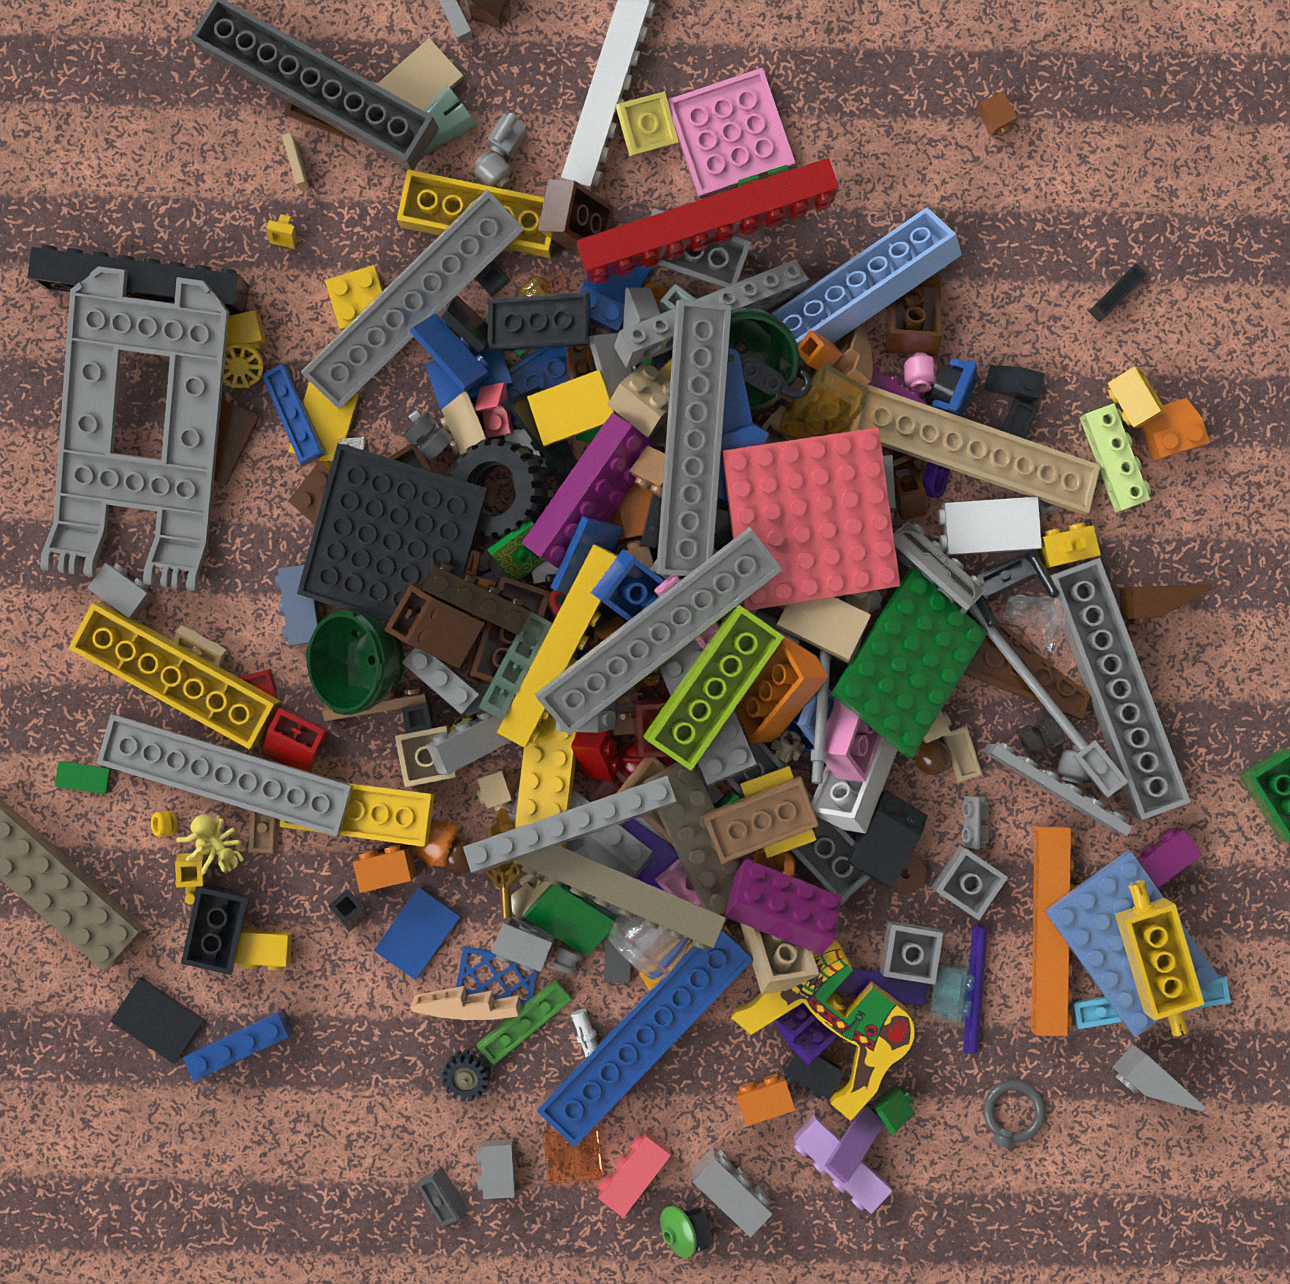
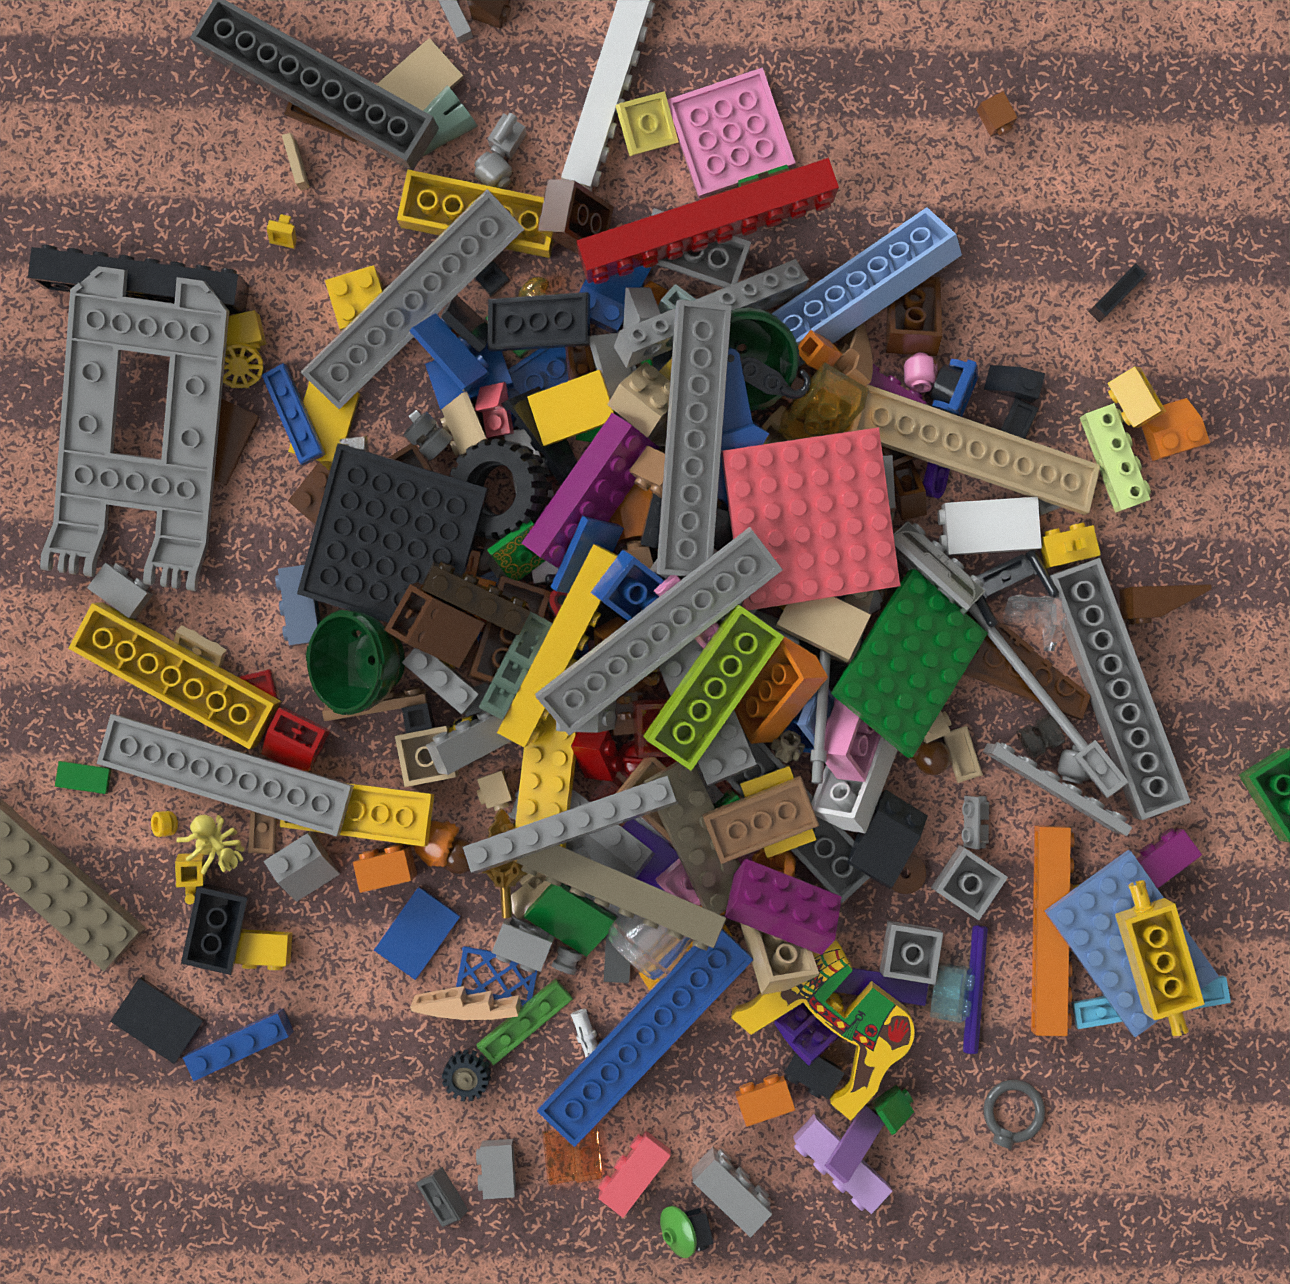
black brick [328,889,368,932] -> none
light grey slope [1112,1044,1206,1112] -> none
none -> light grey slope [264,831,340,902]

